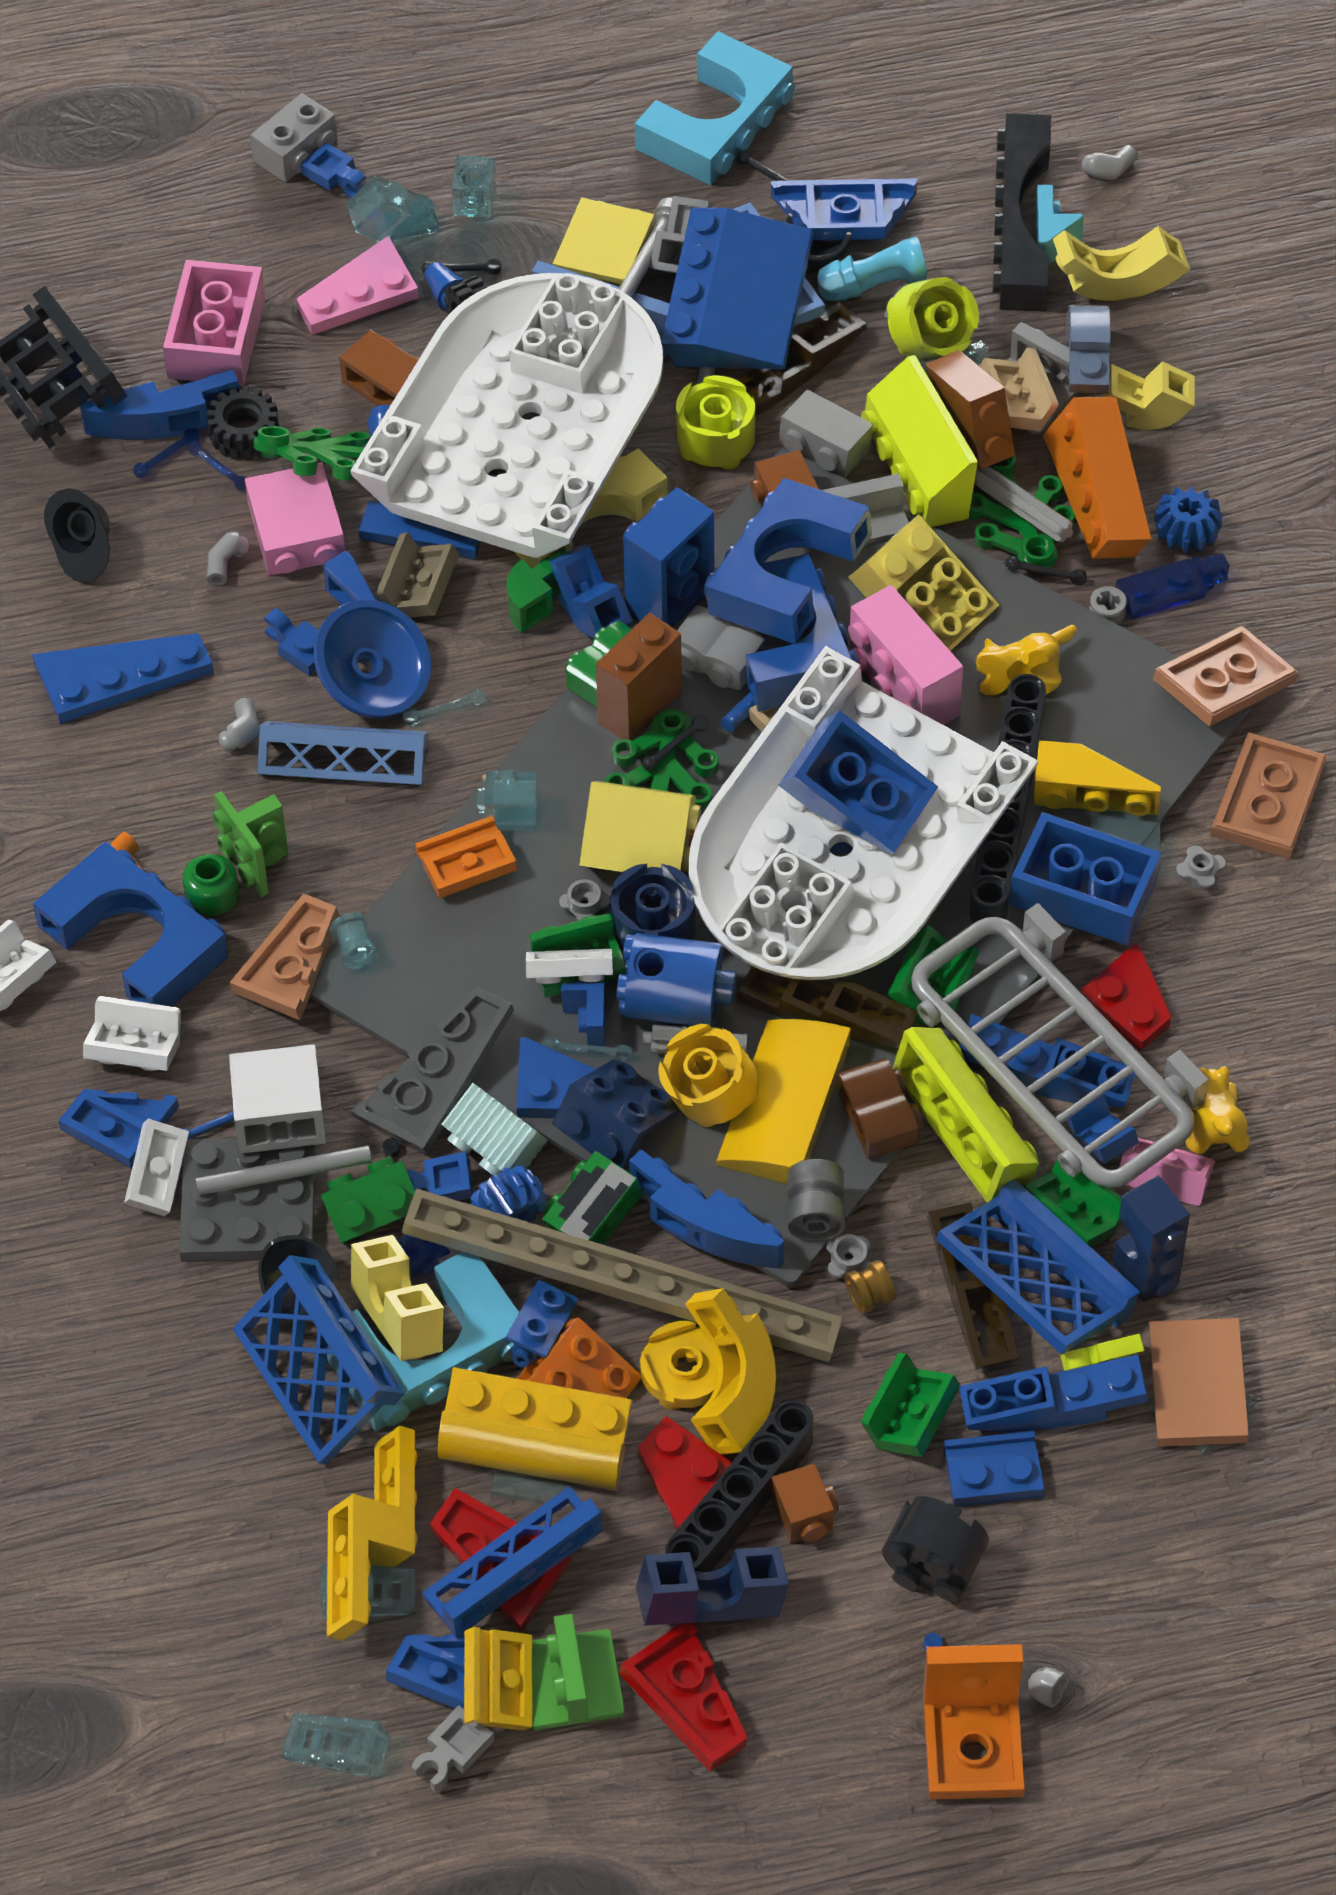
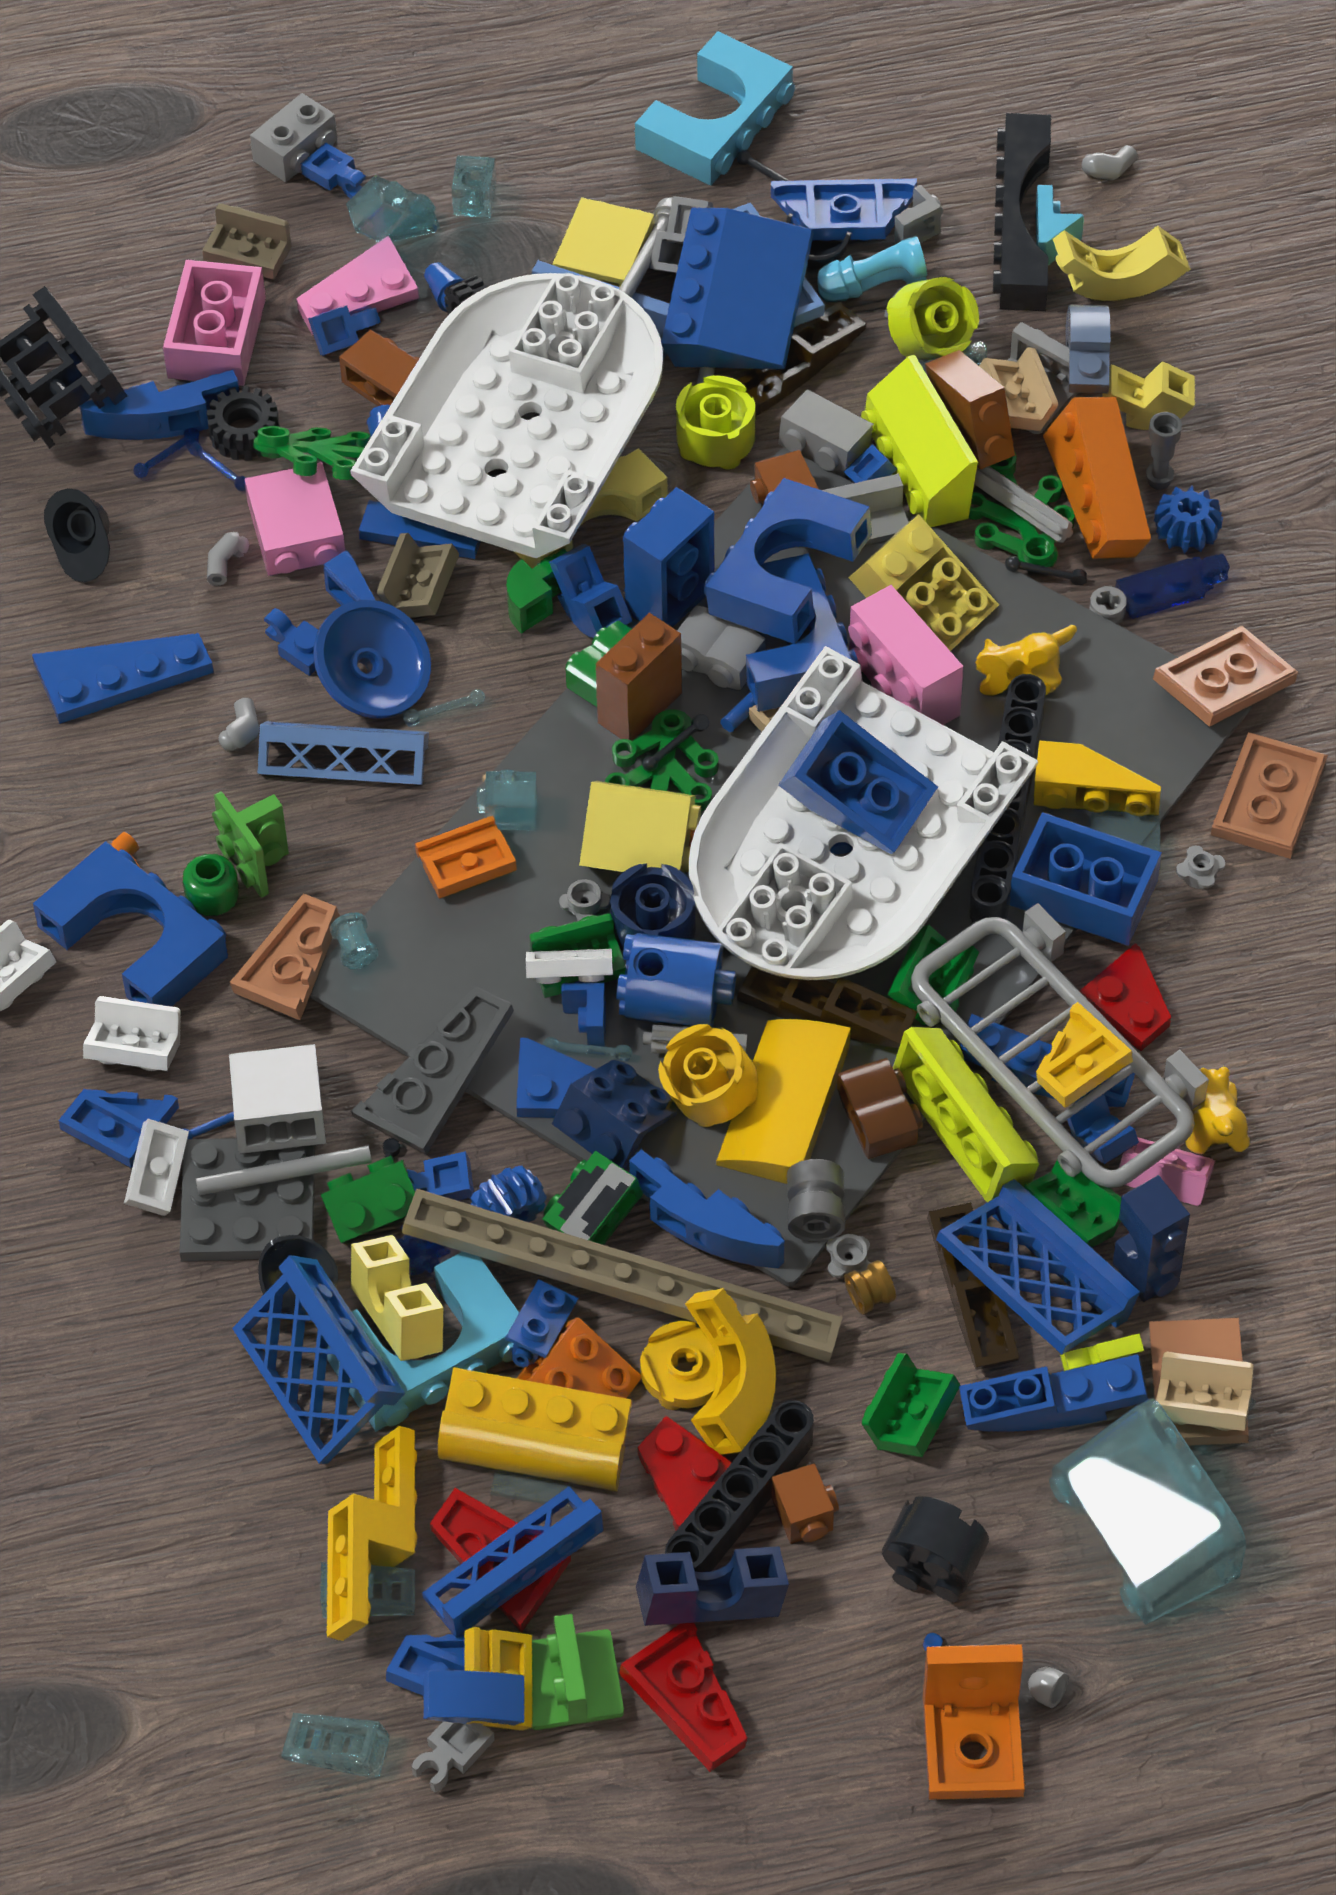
black hinge [421,258,501,275] -> none
light aqua brick [441,1083,548,1175] -> none
blue plate [944,1431,1044,1507] -> none
none -> dark tan bracket [202,203,291,280]
none -> blue plate [308,305,381,355]
none -> blue slope [424,1670,524,1726]
none -> blue tile [844,444,897,483]
none -> light grey bracket [894,185,943,244]
none -> yellow wing [1036,1002,1133,1108]
none -> clear light blue windscreen [1049,1398,1246,1625]
none -> dark grey piece [1146,412,1182,490]
none -> tan bracket [1154,1352,1254,1431]

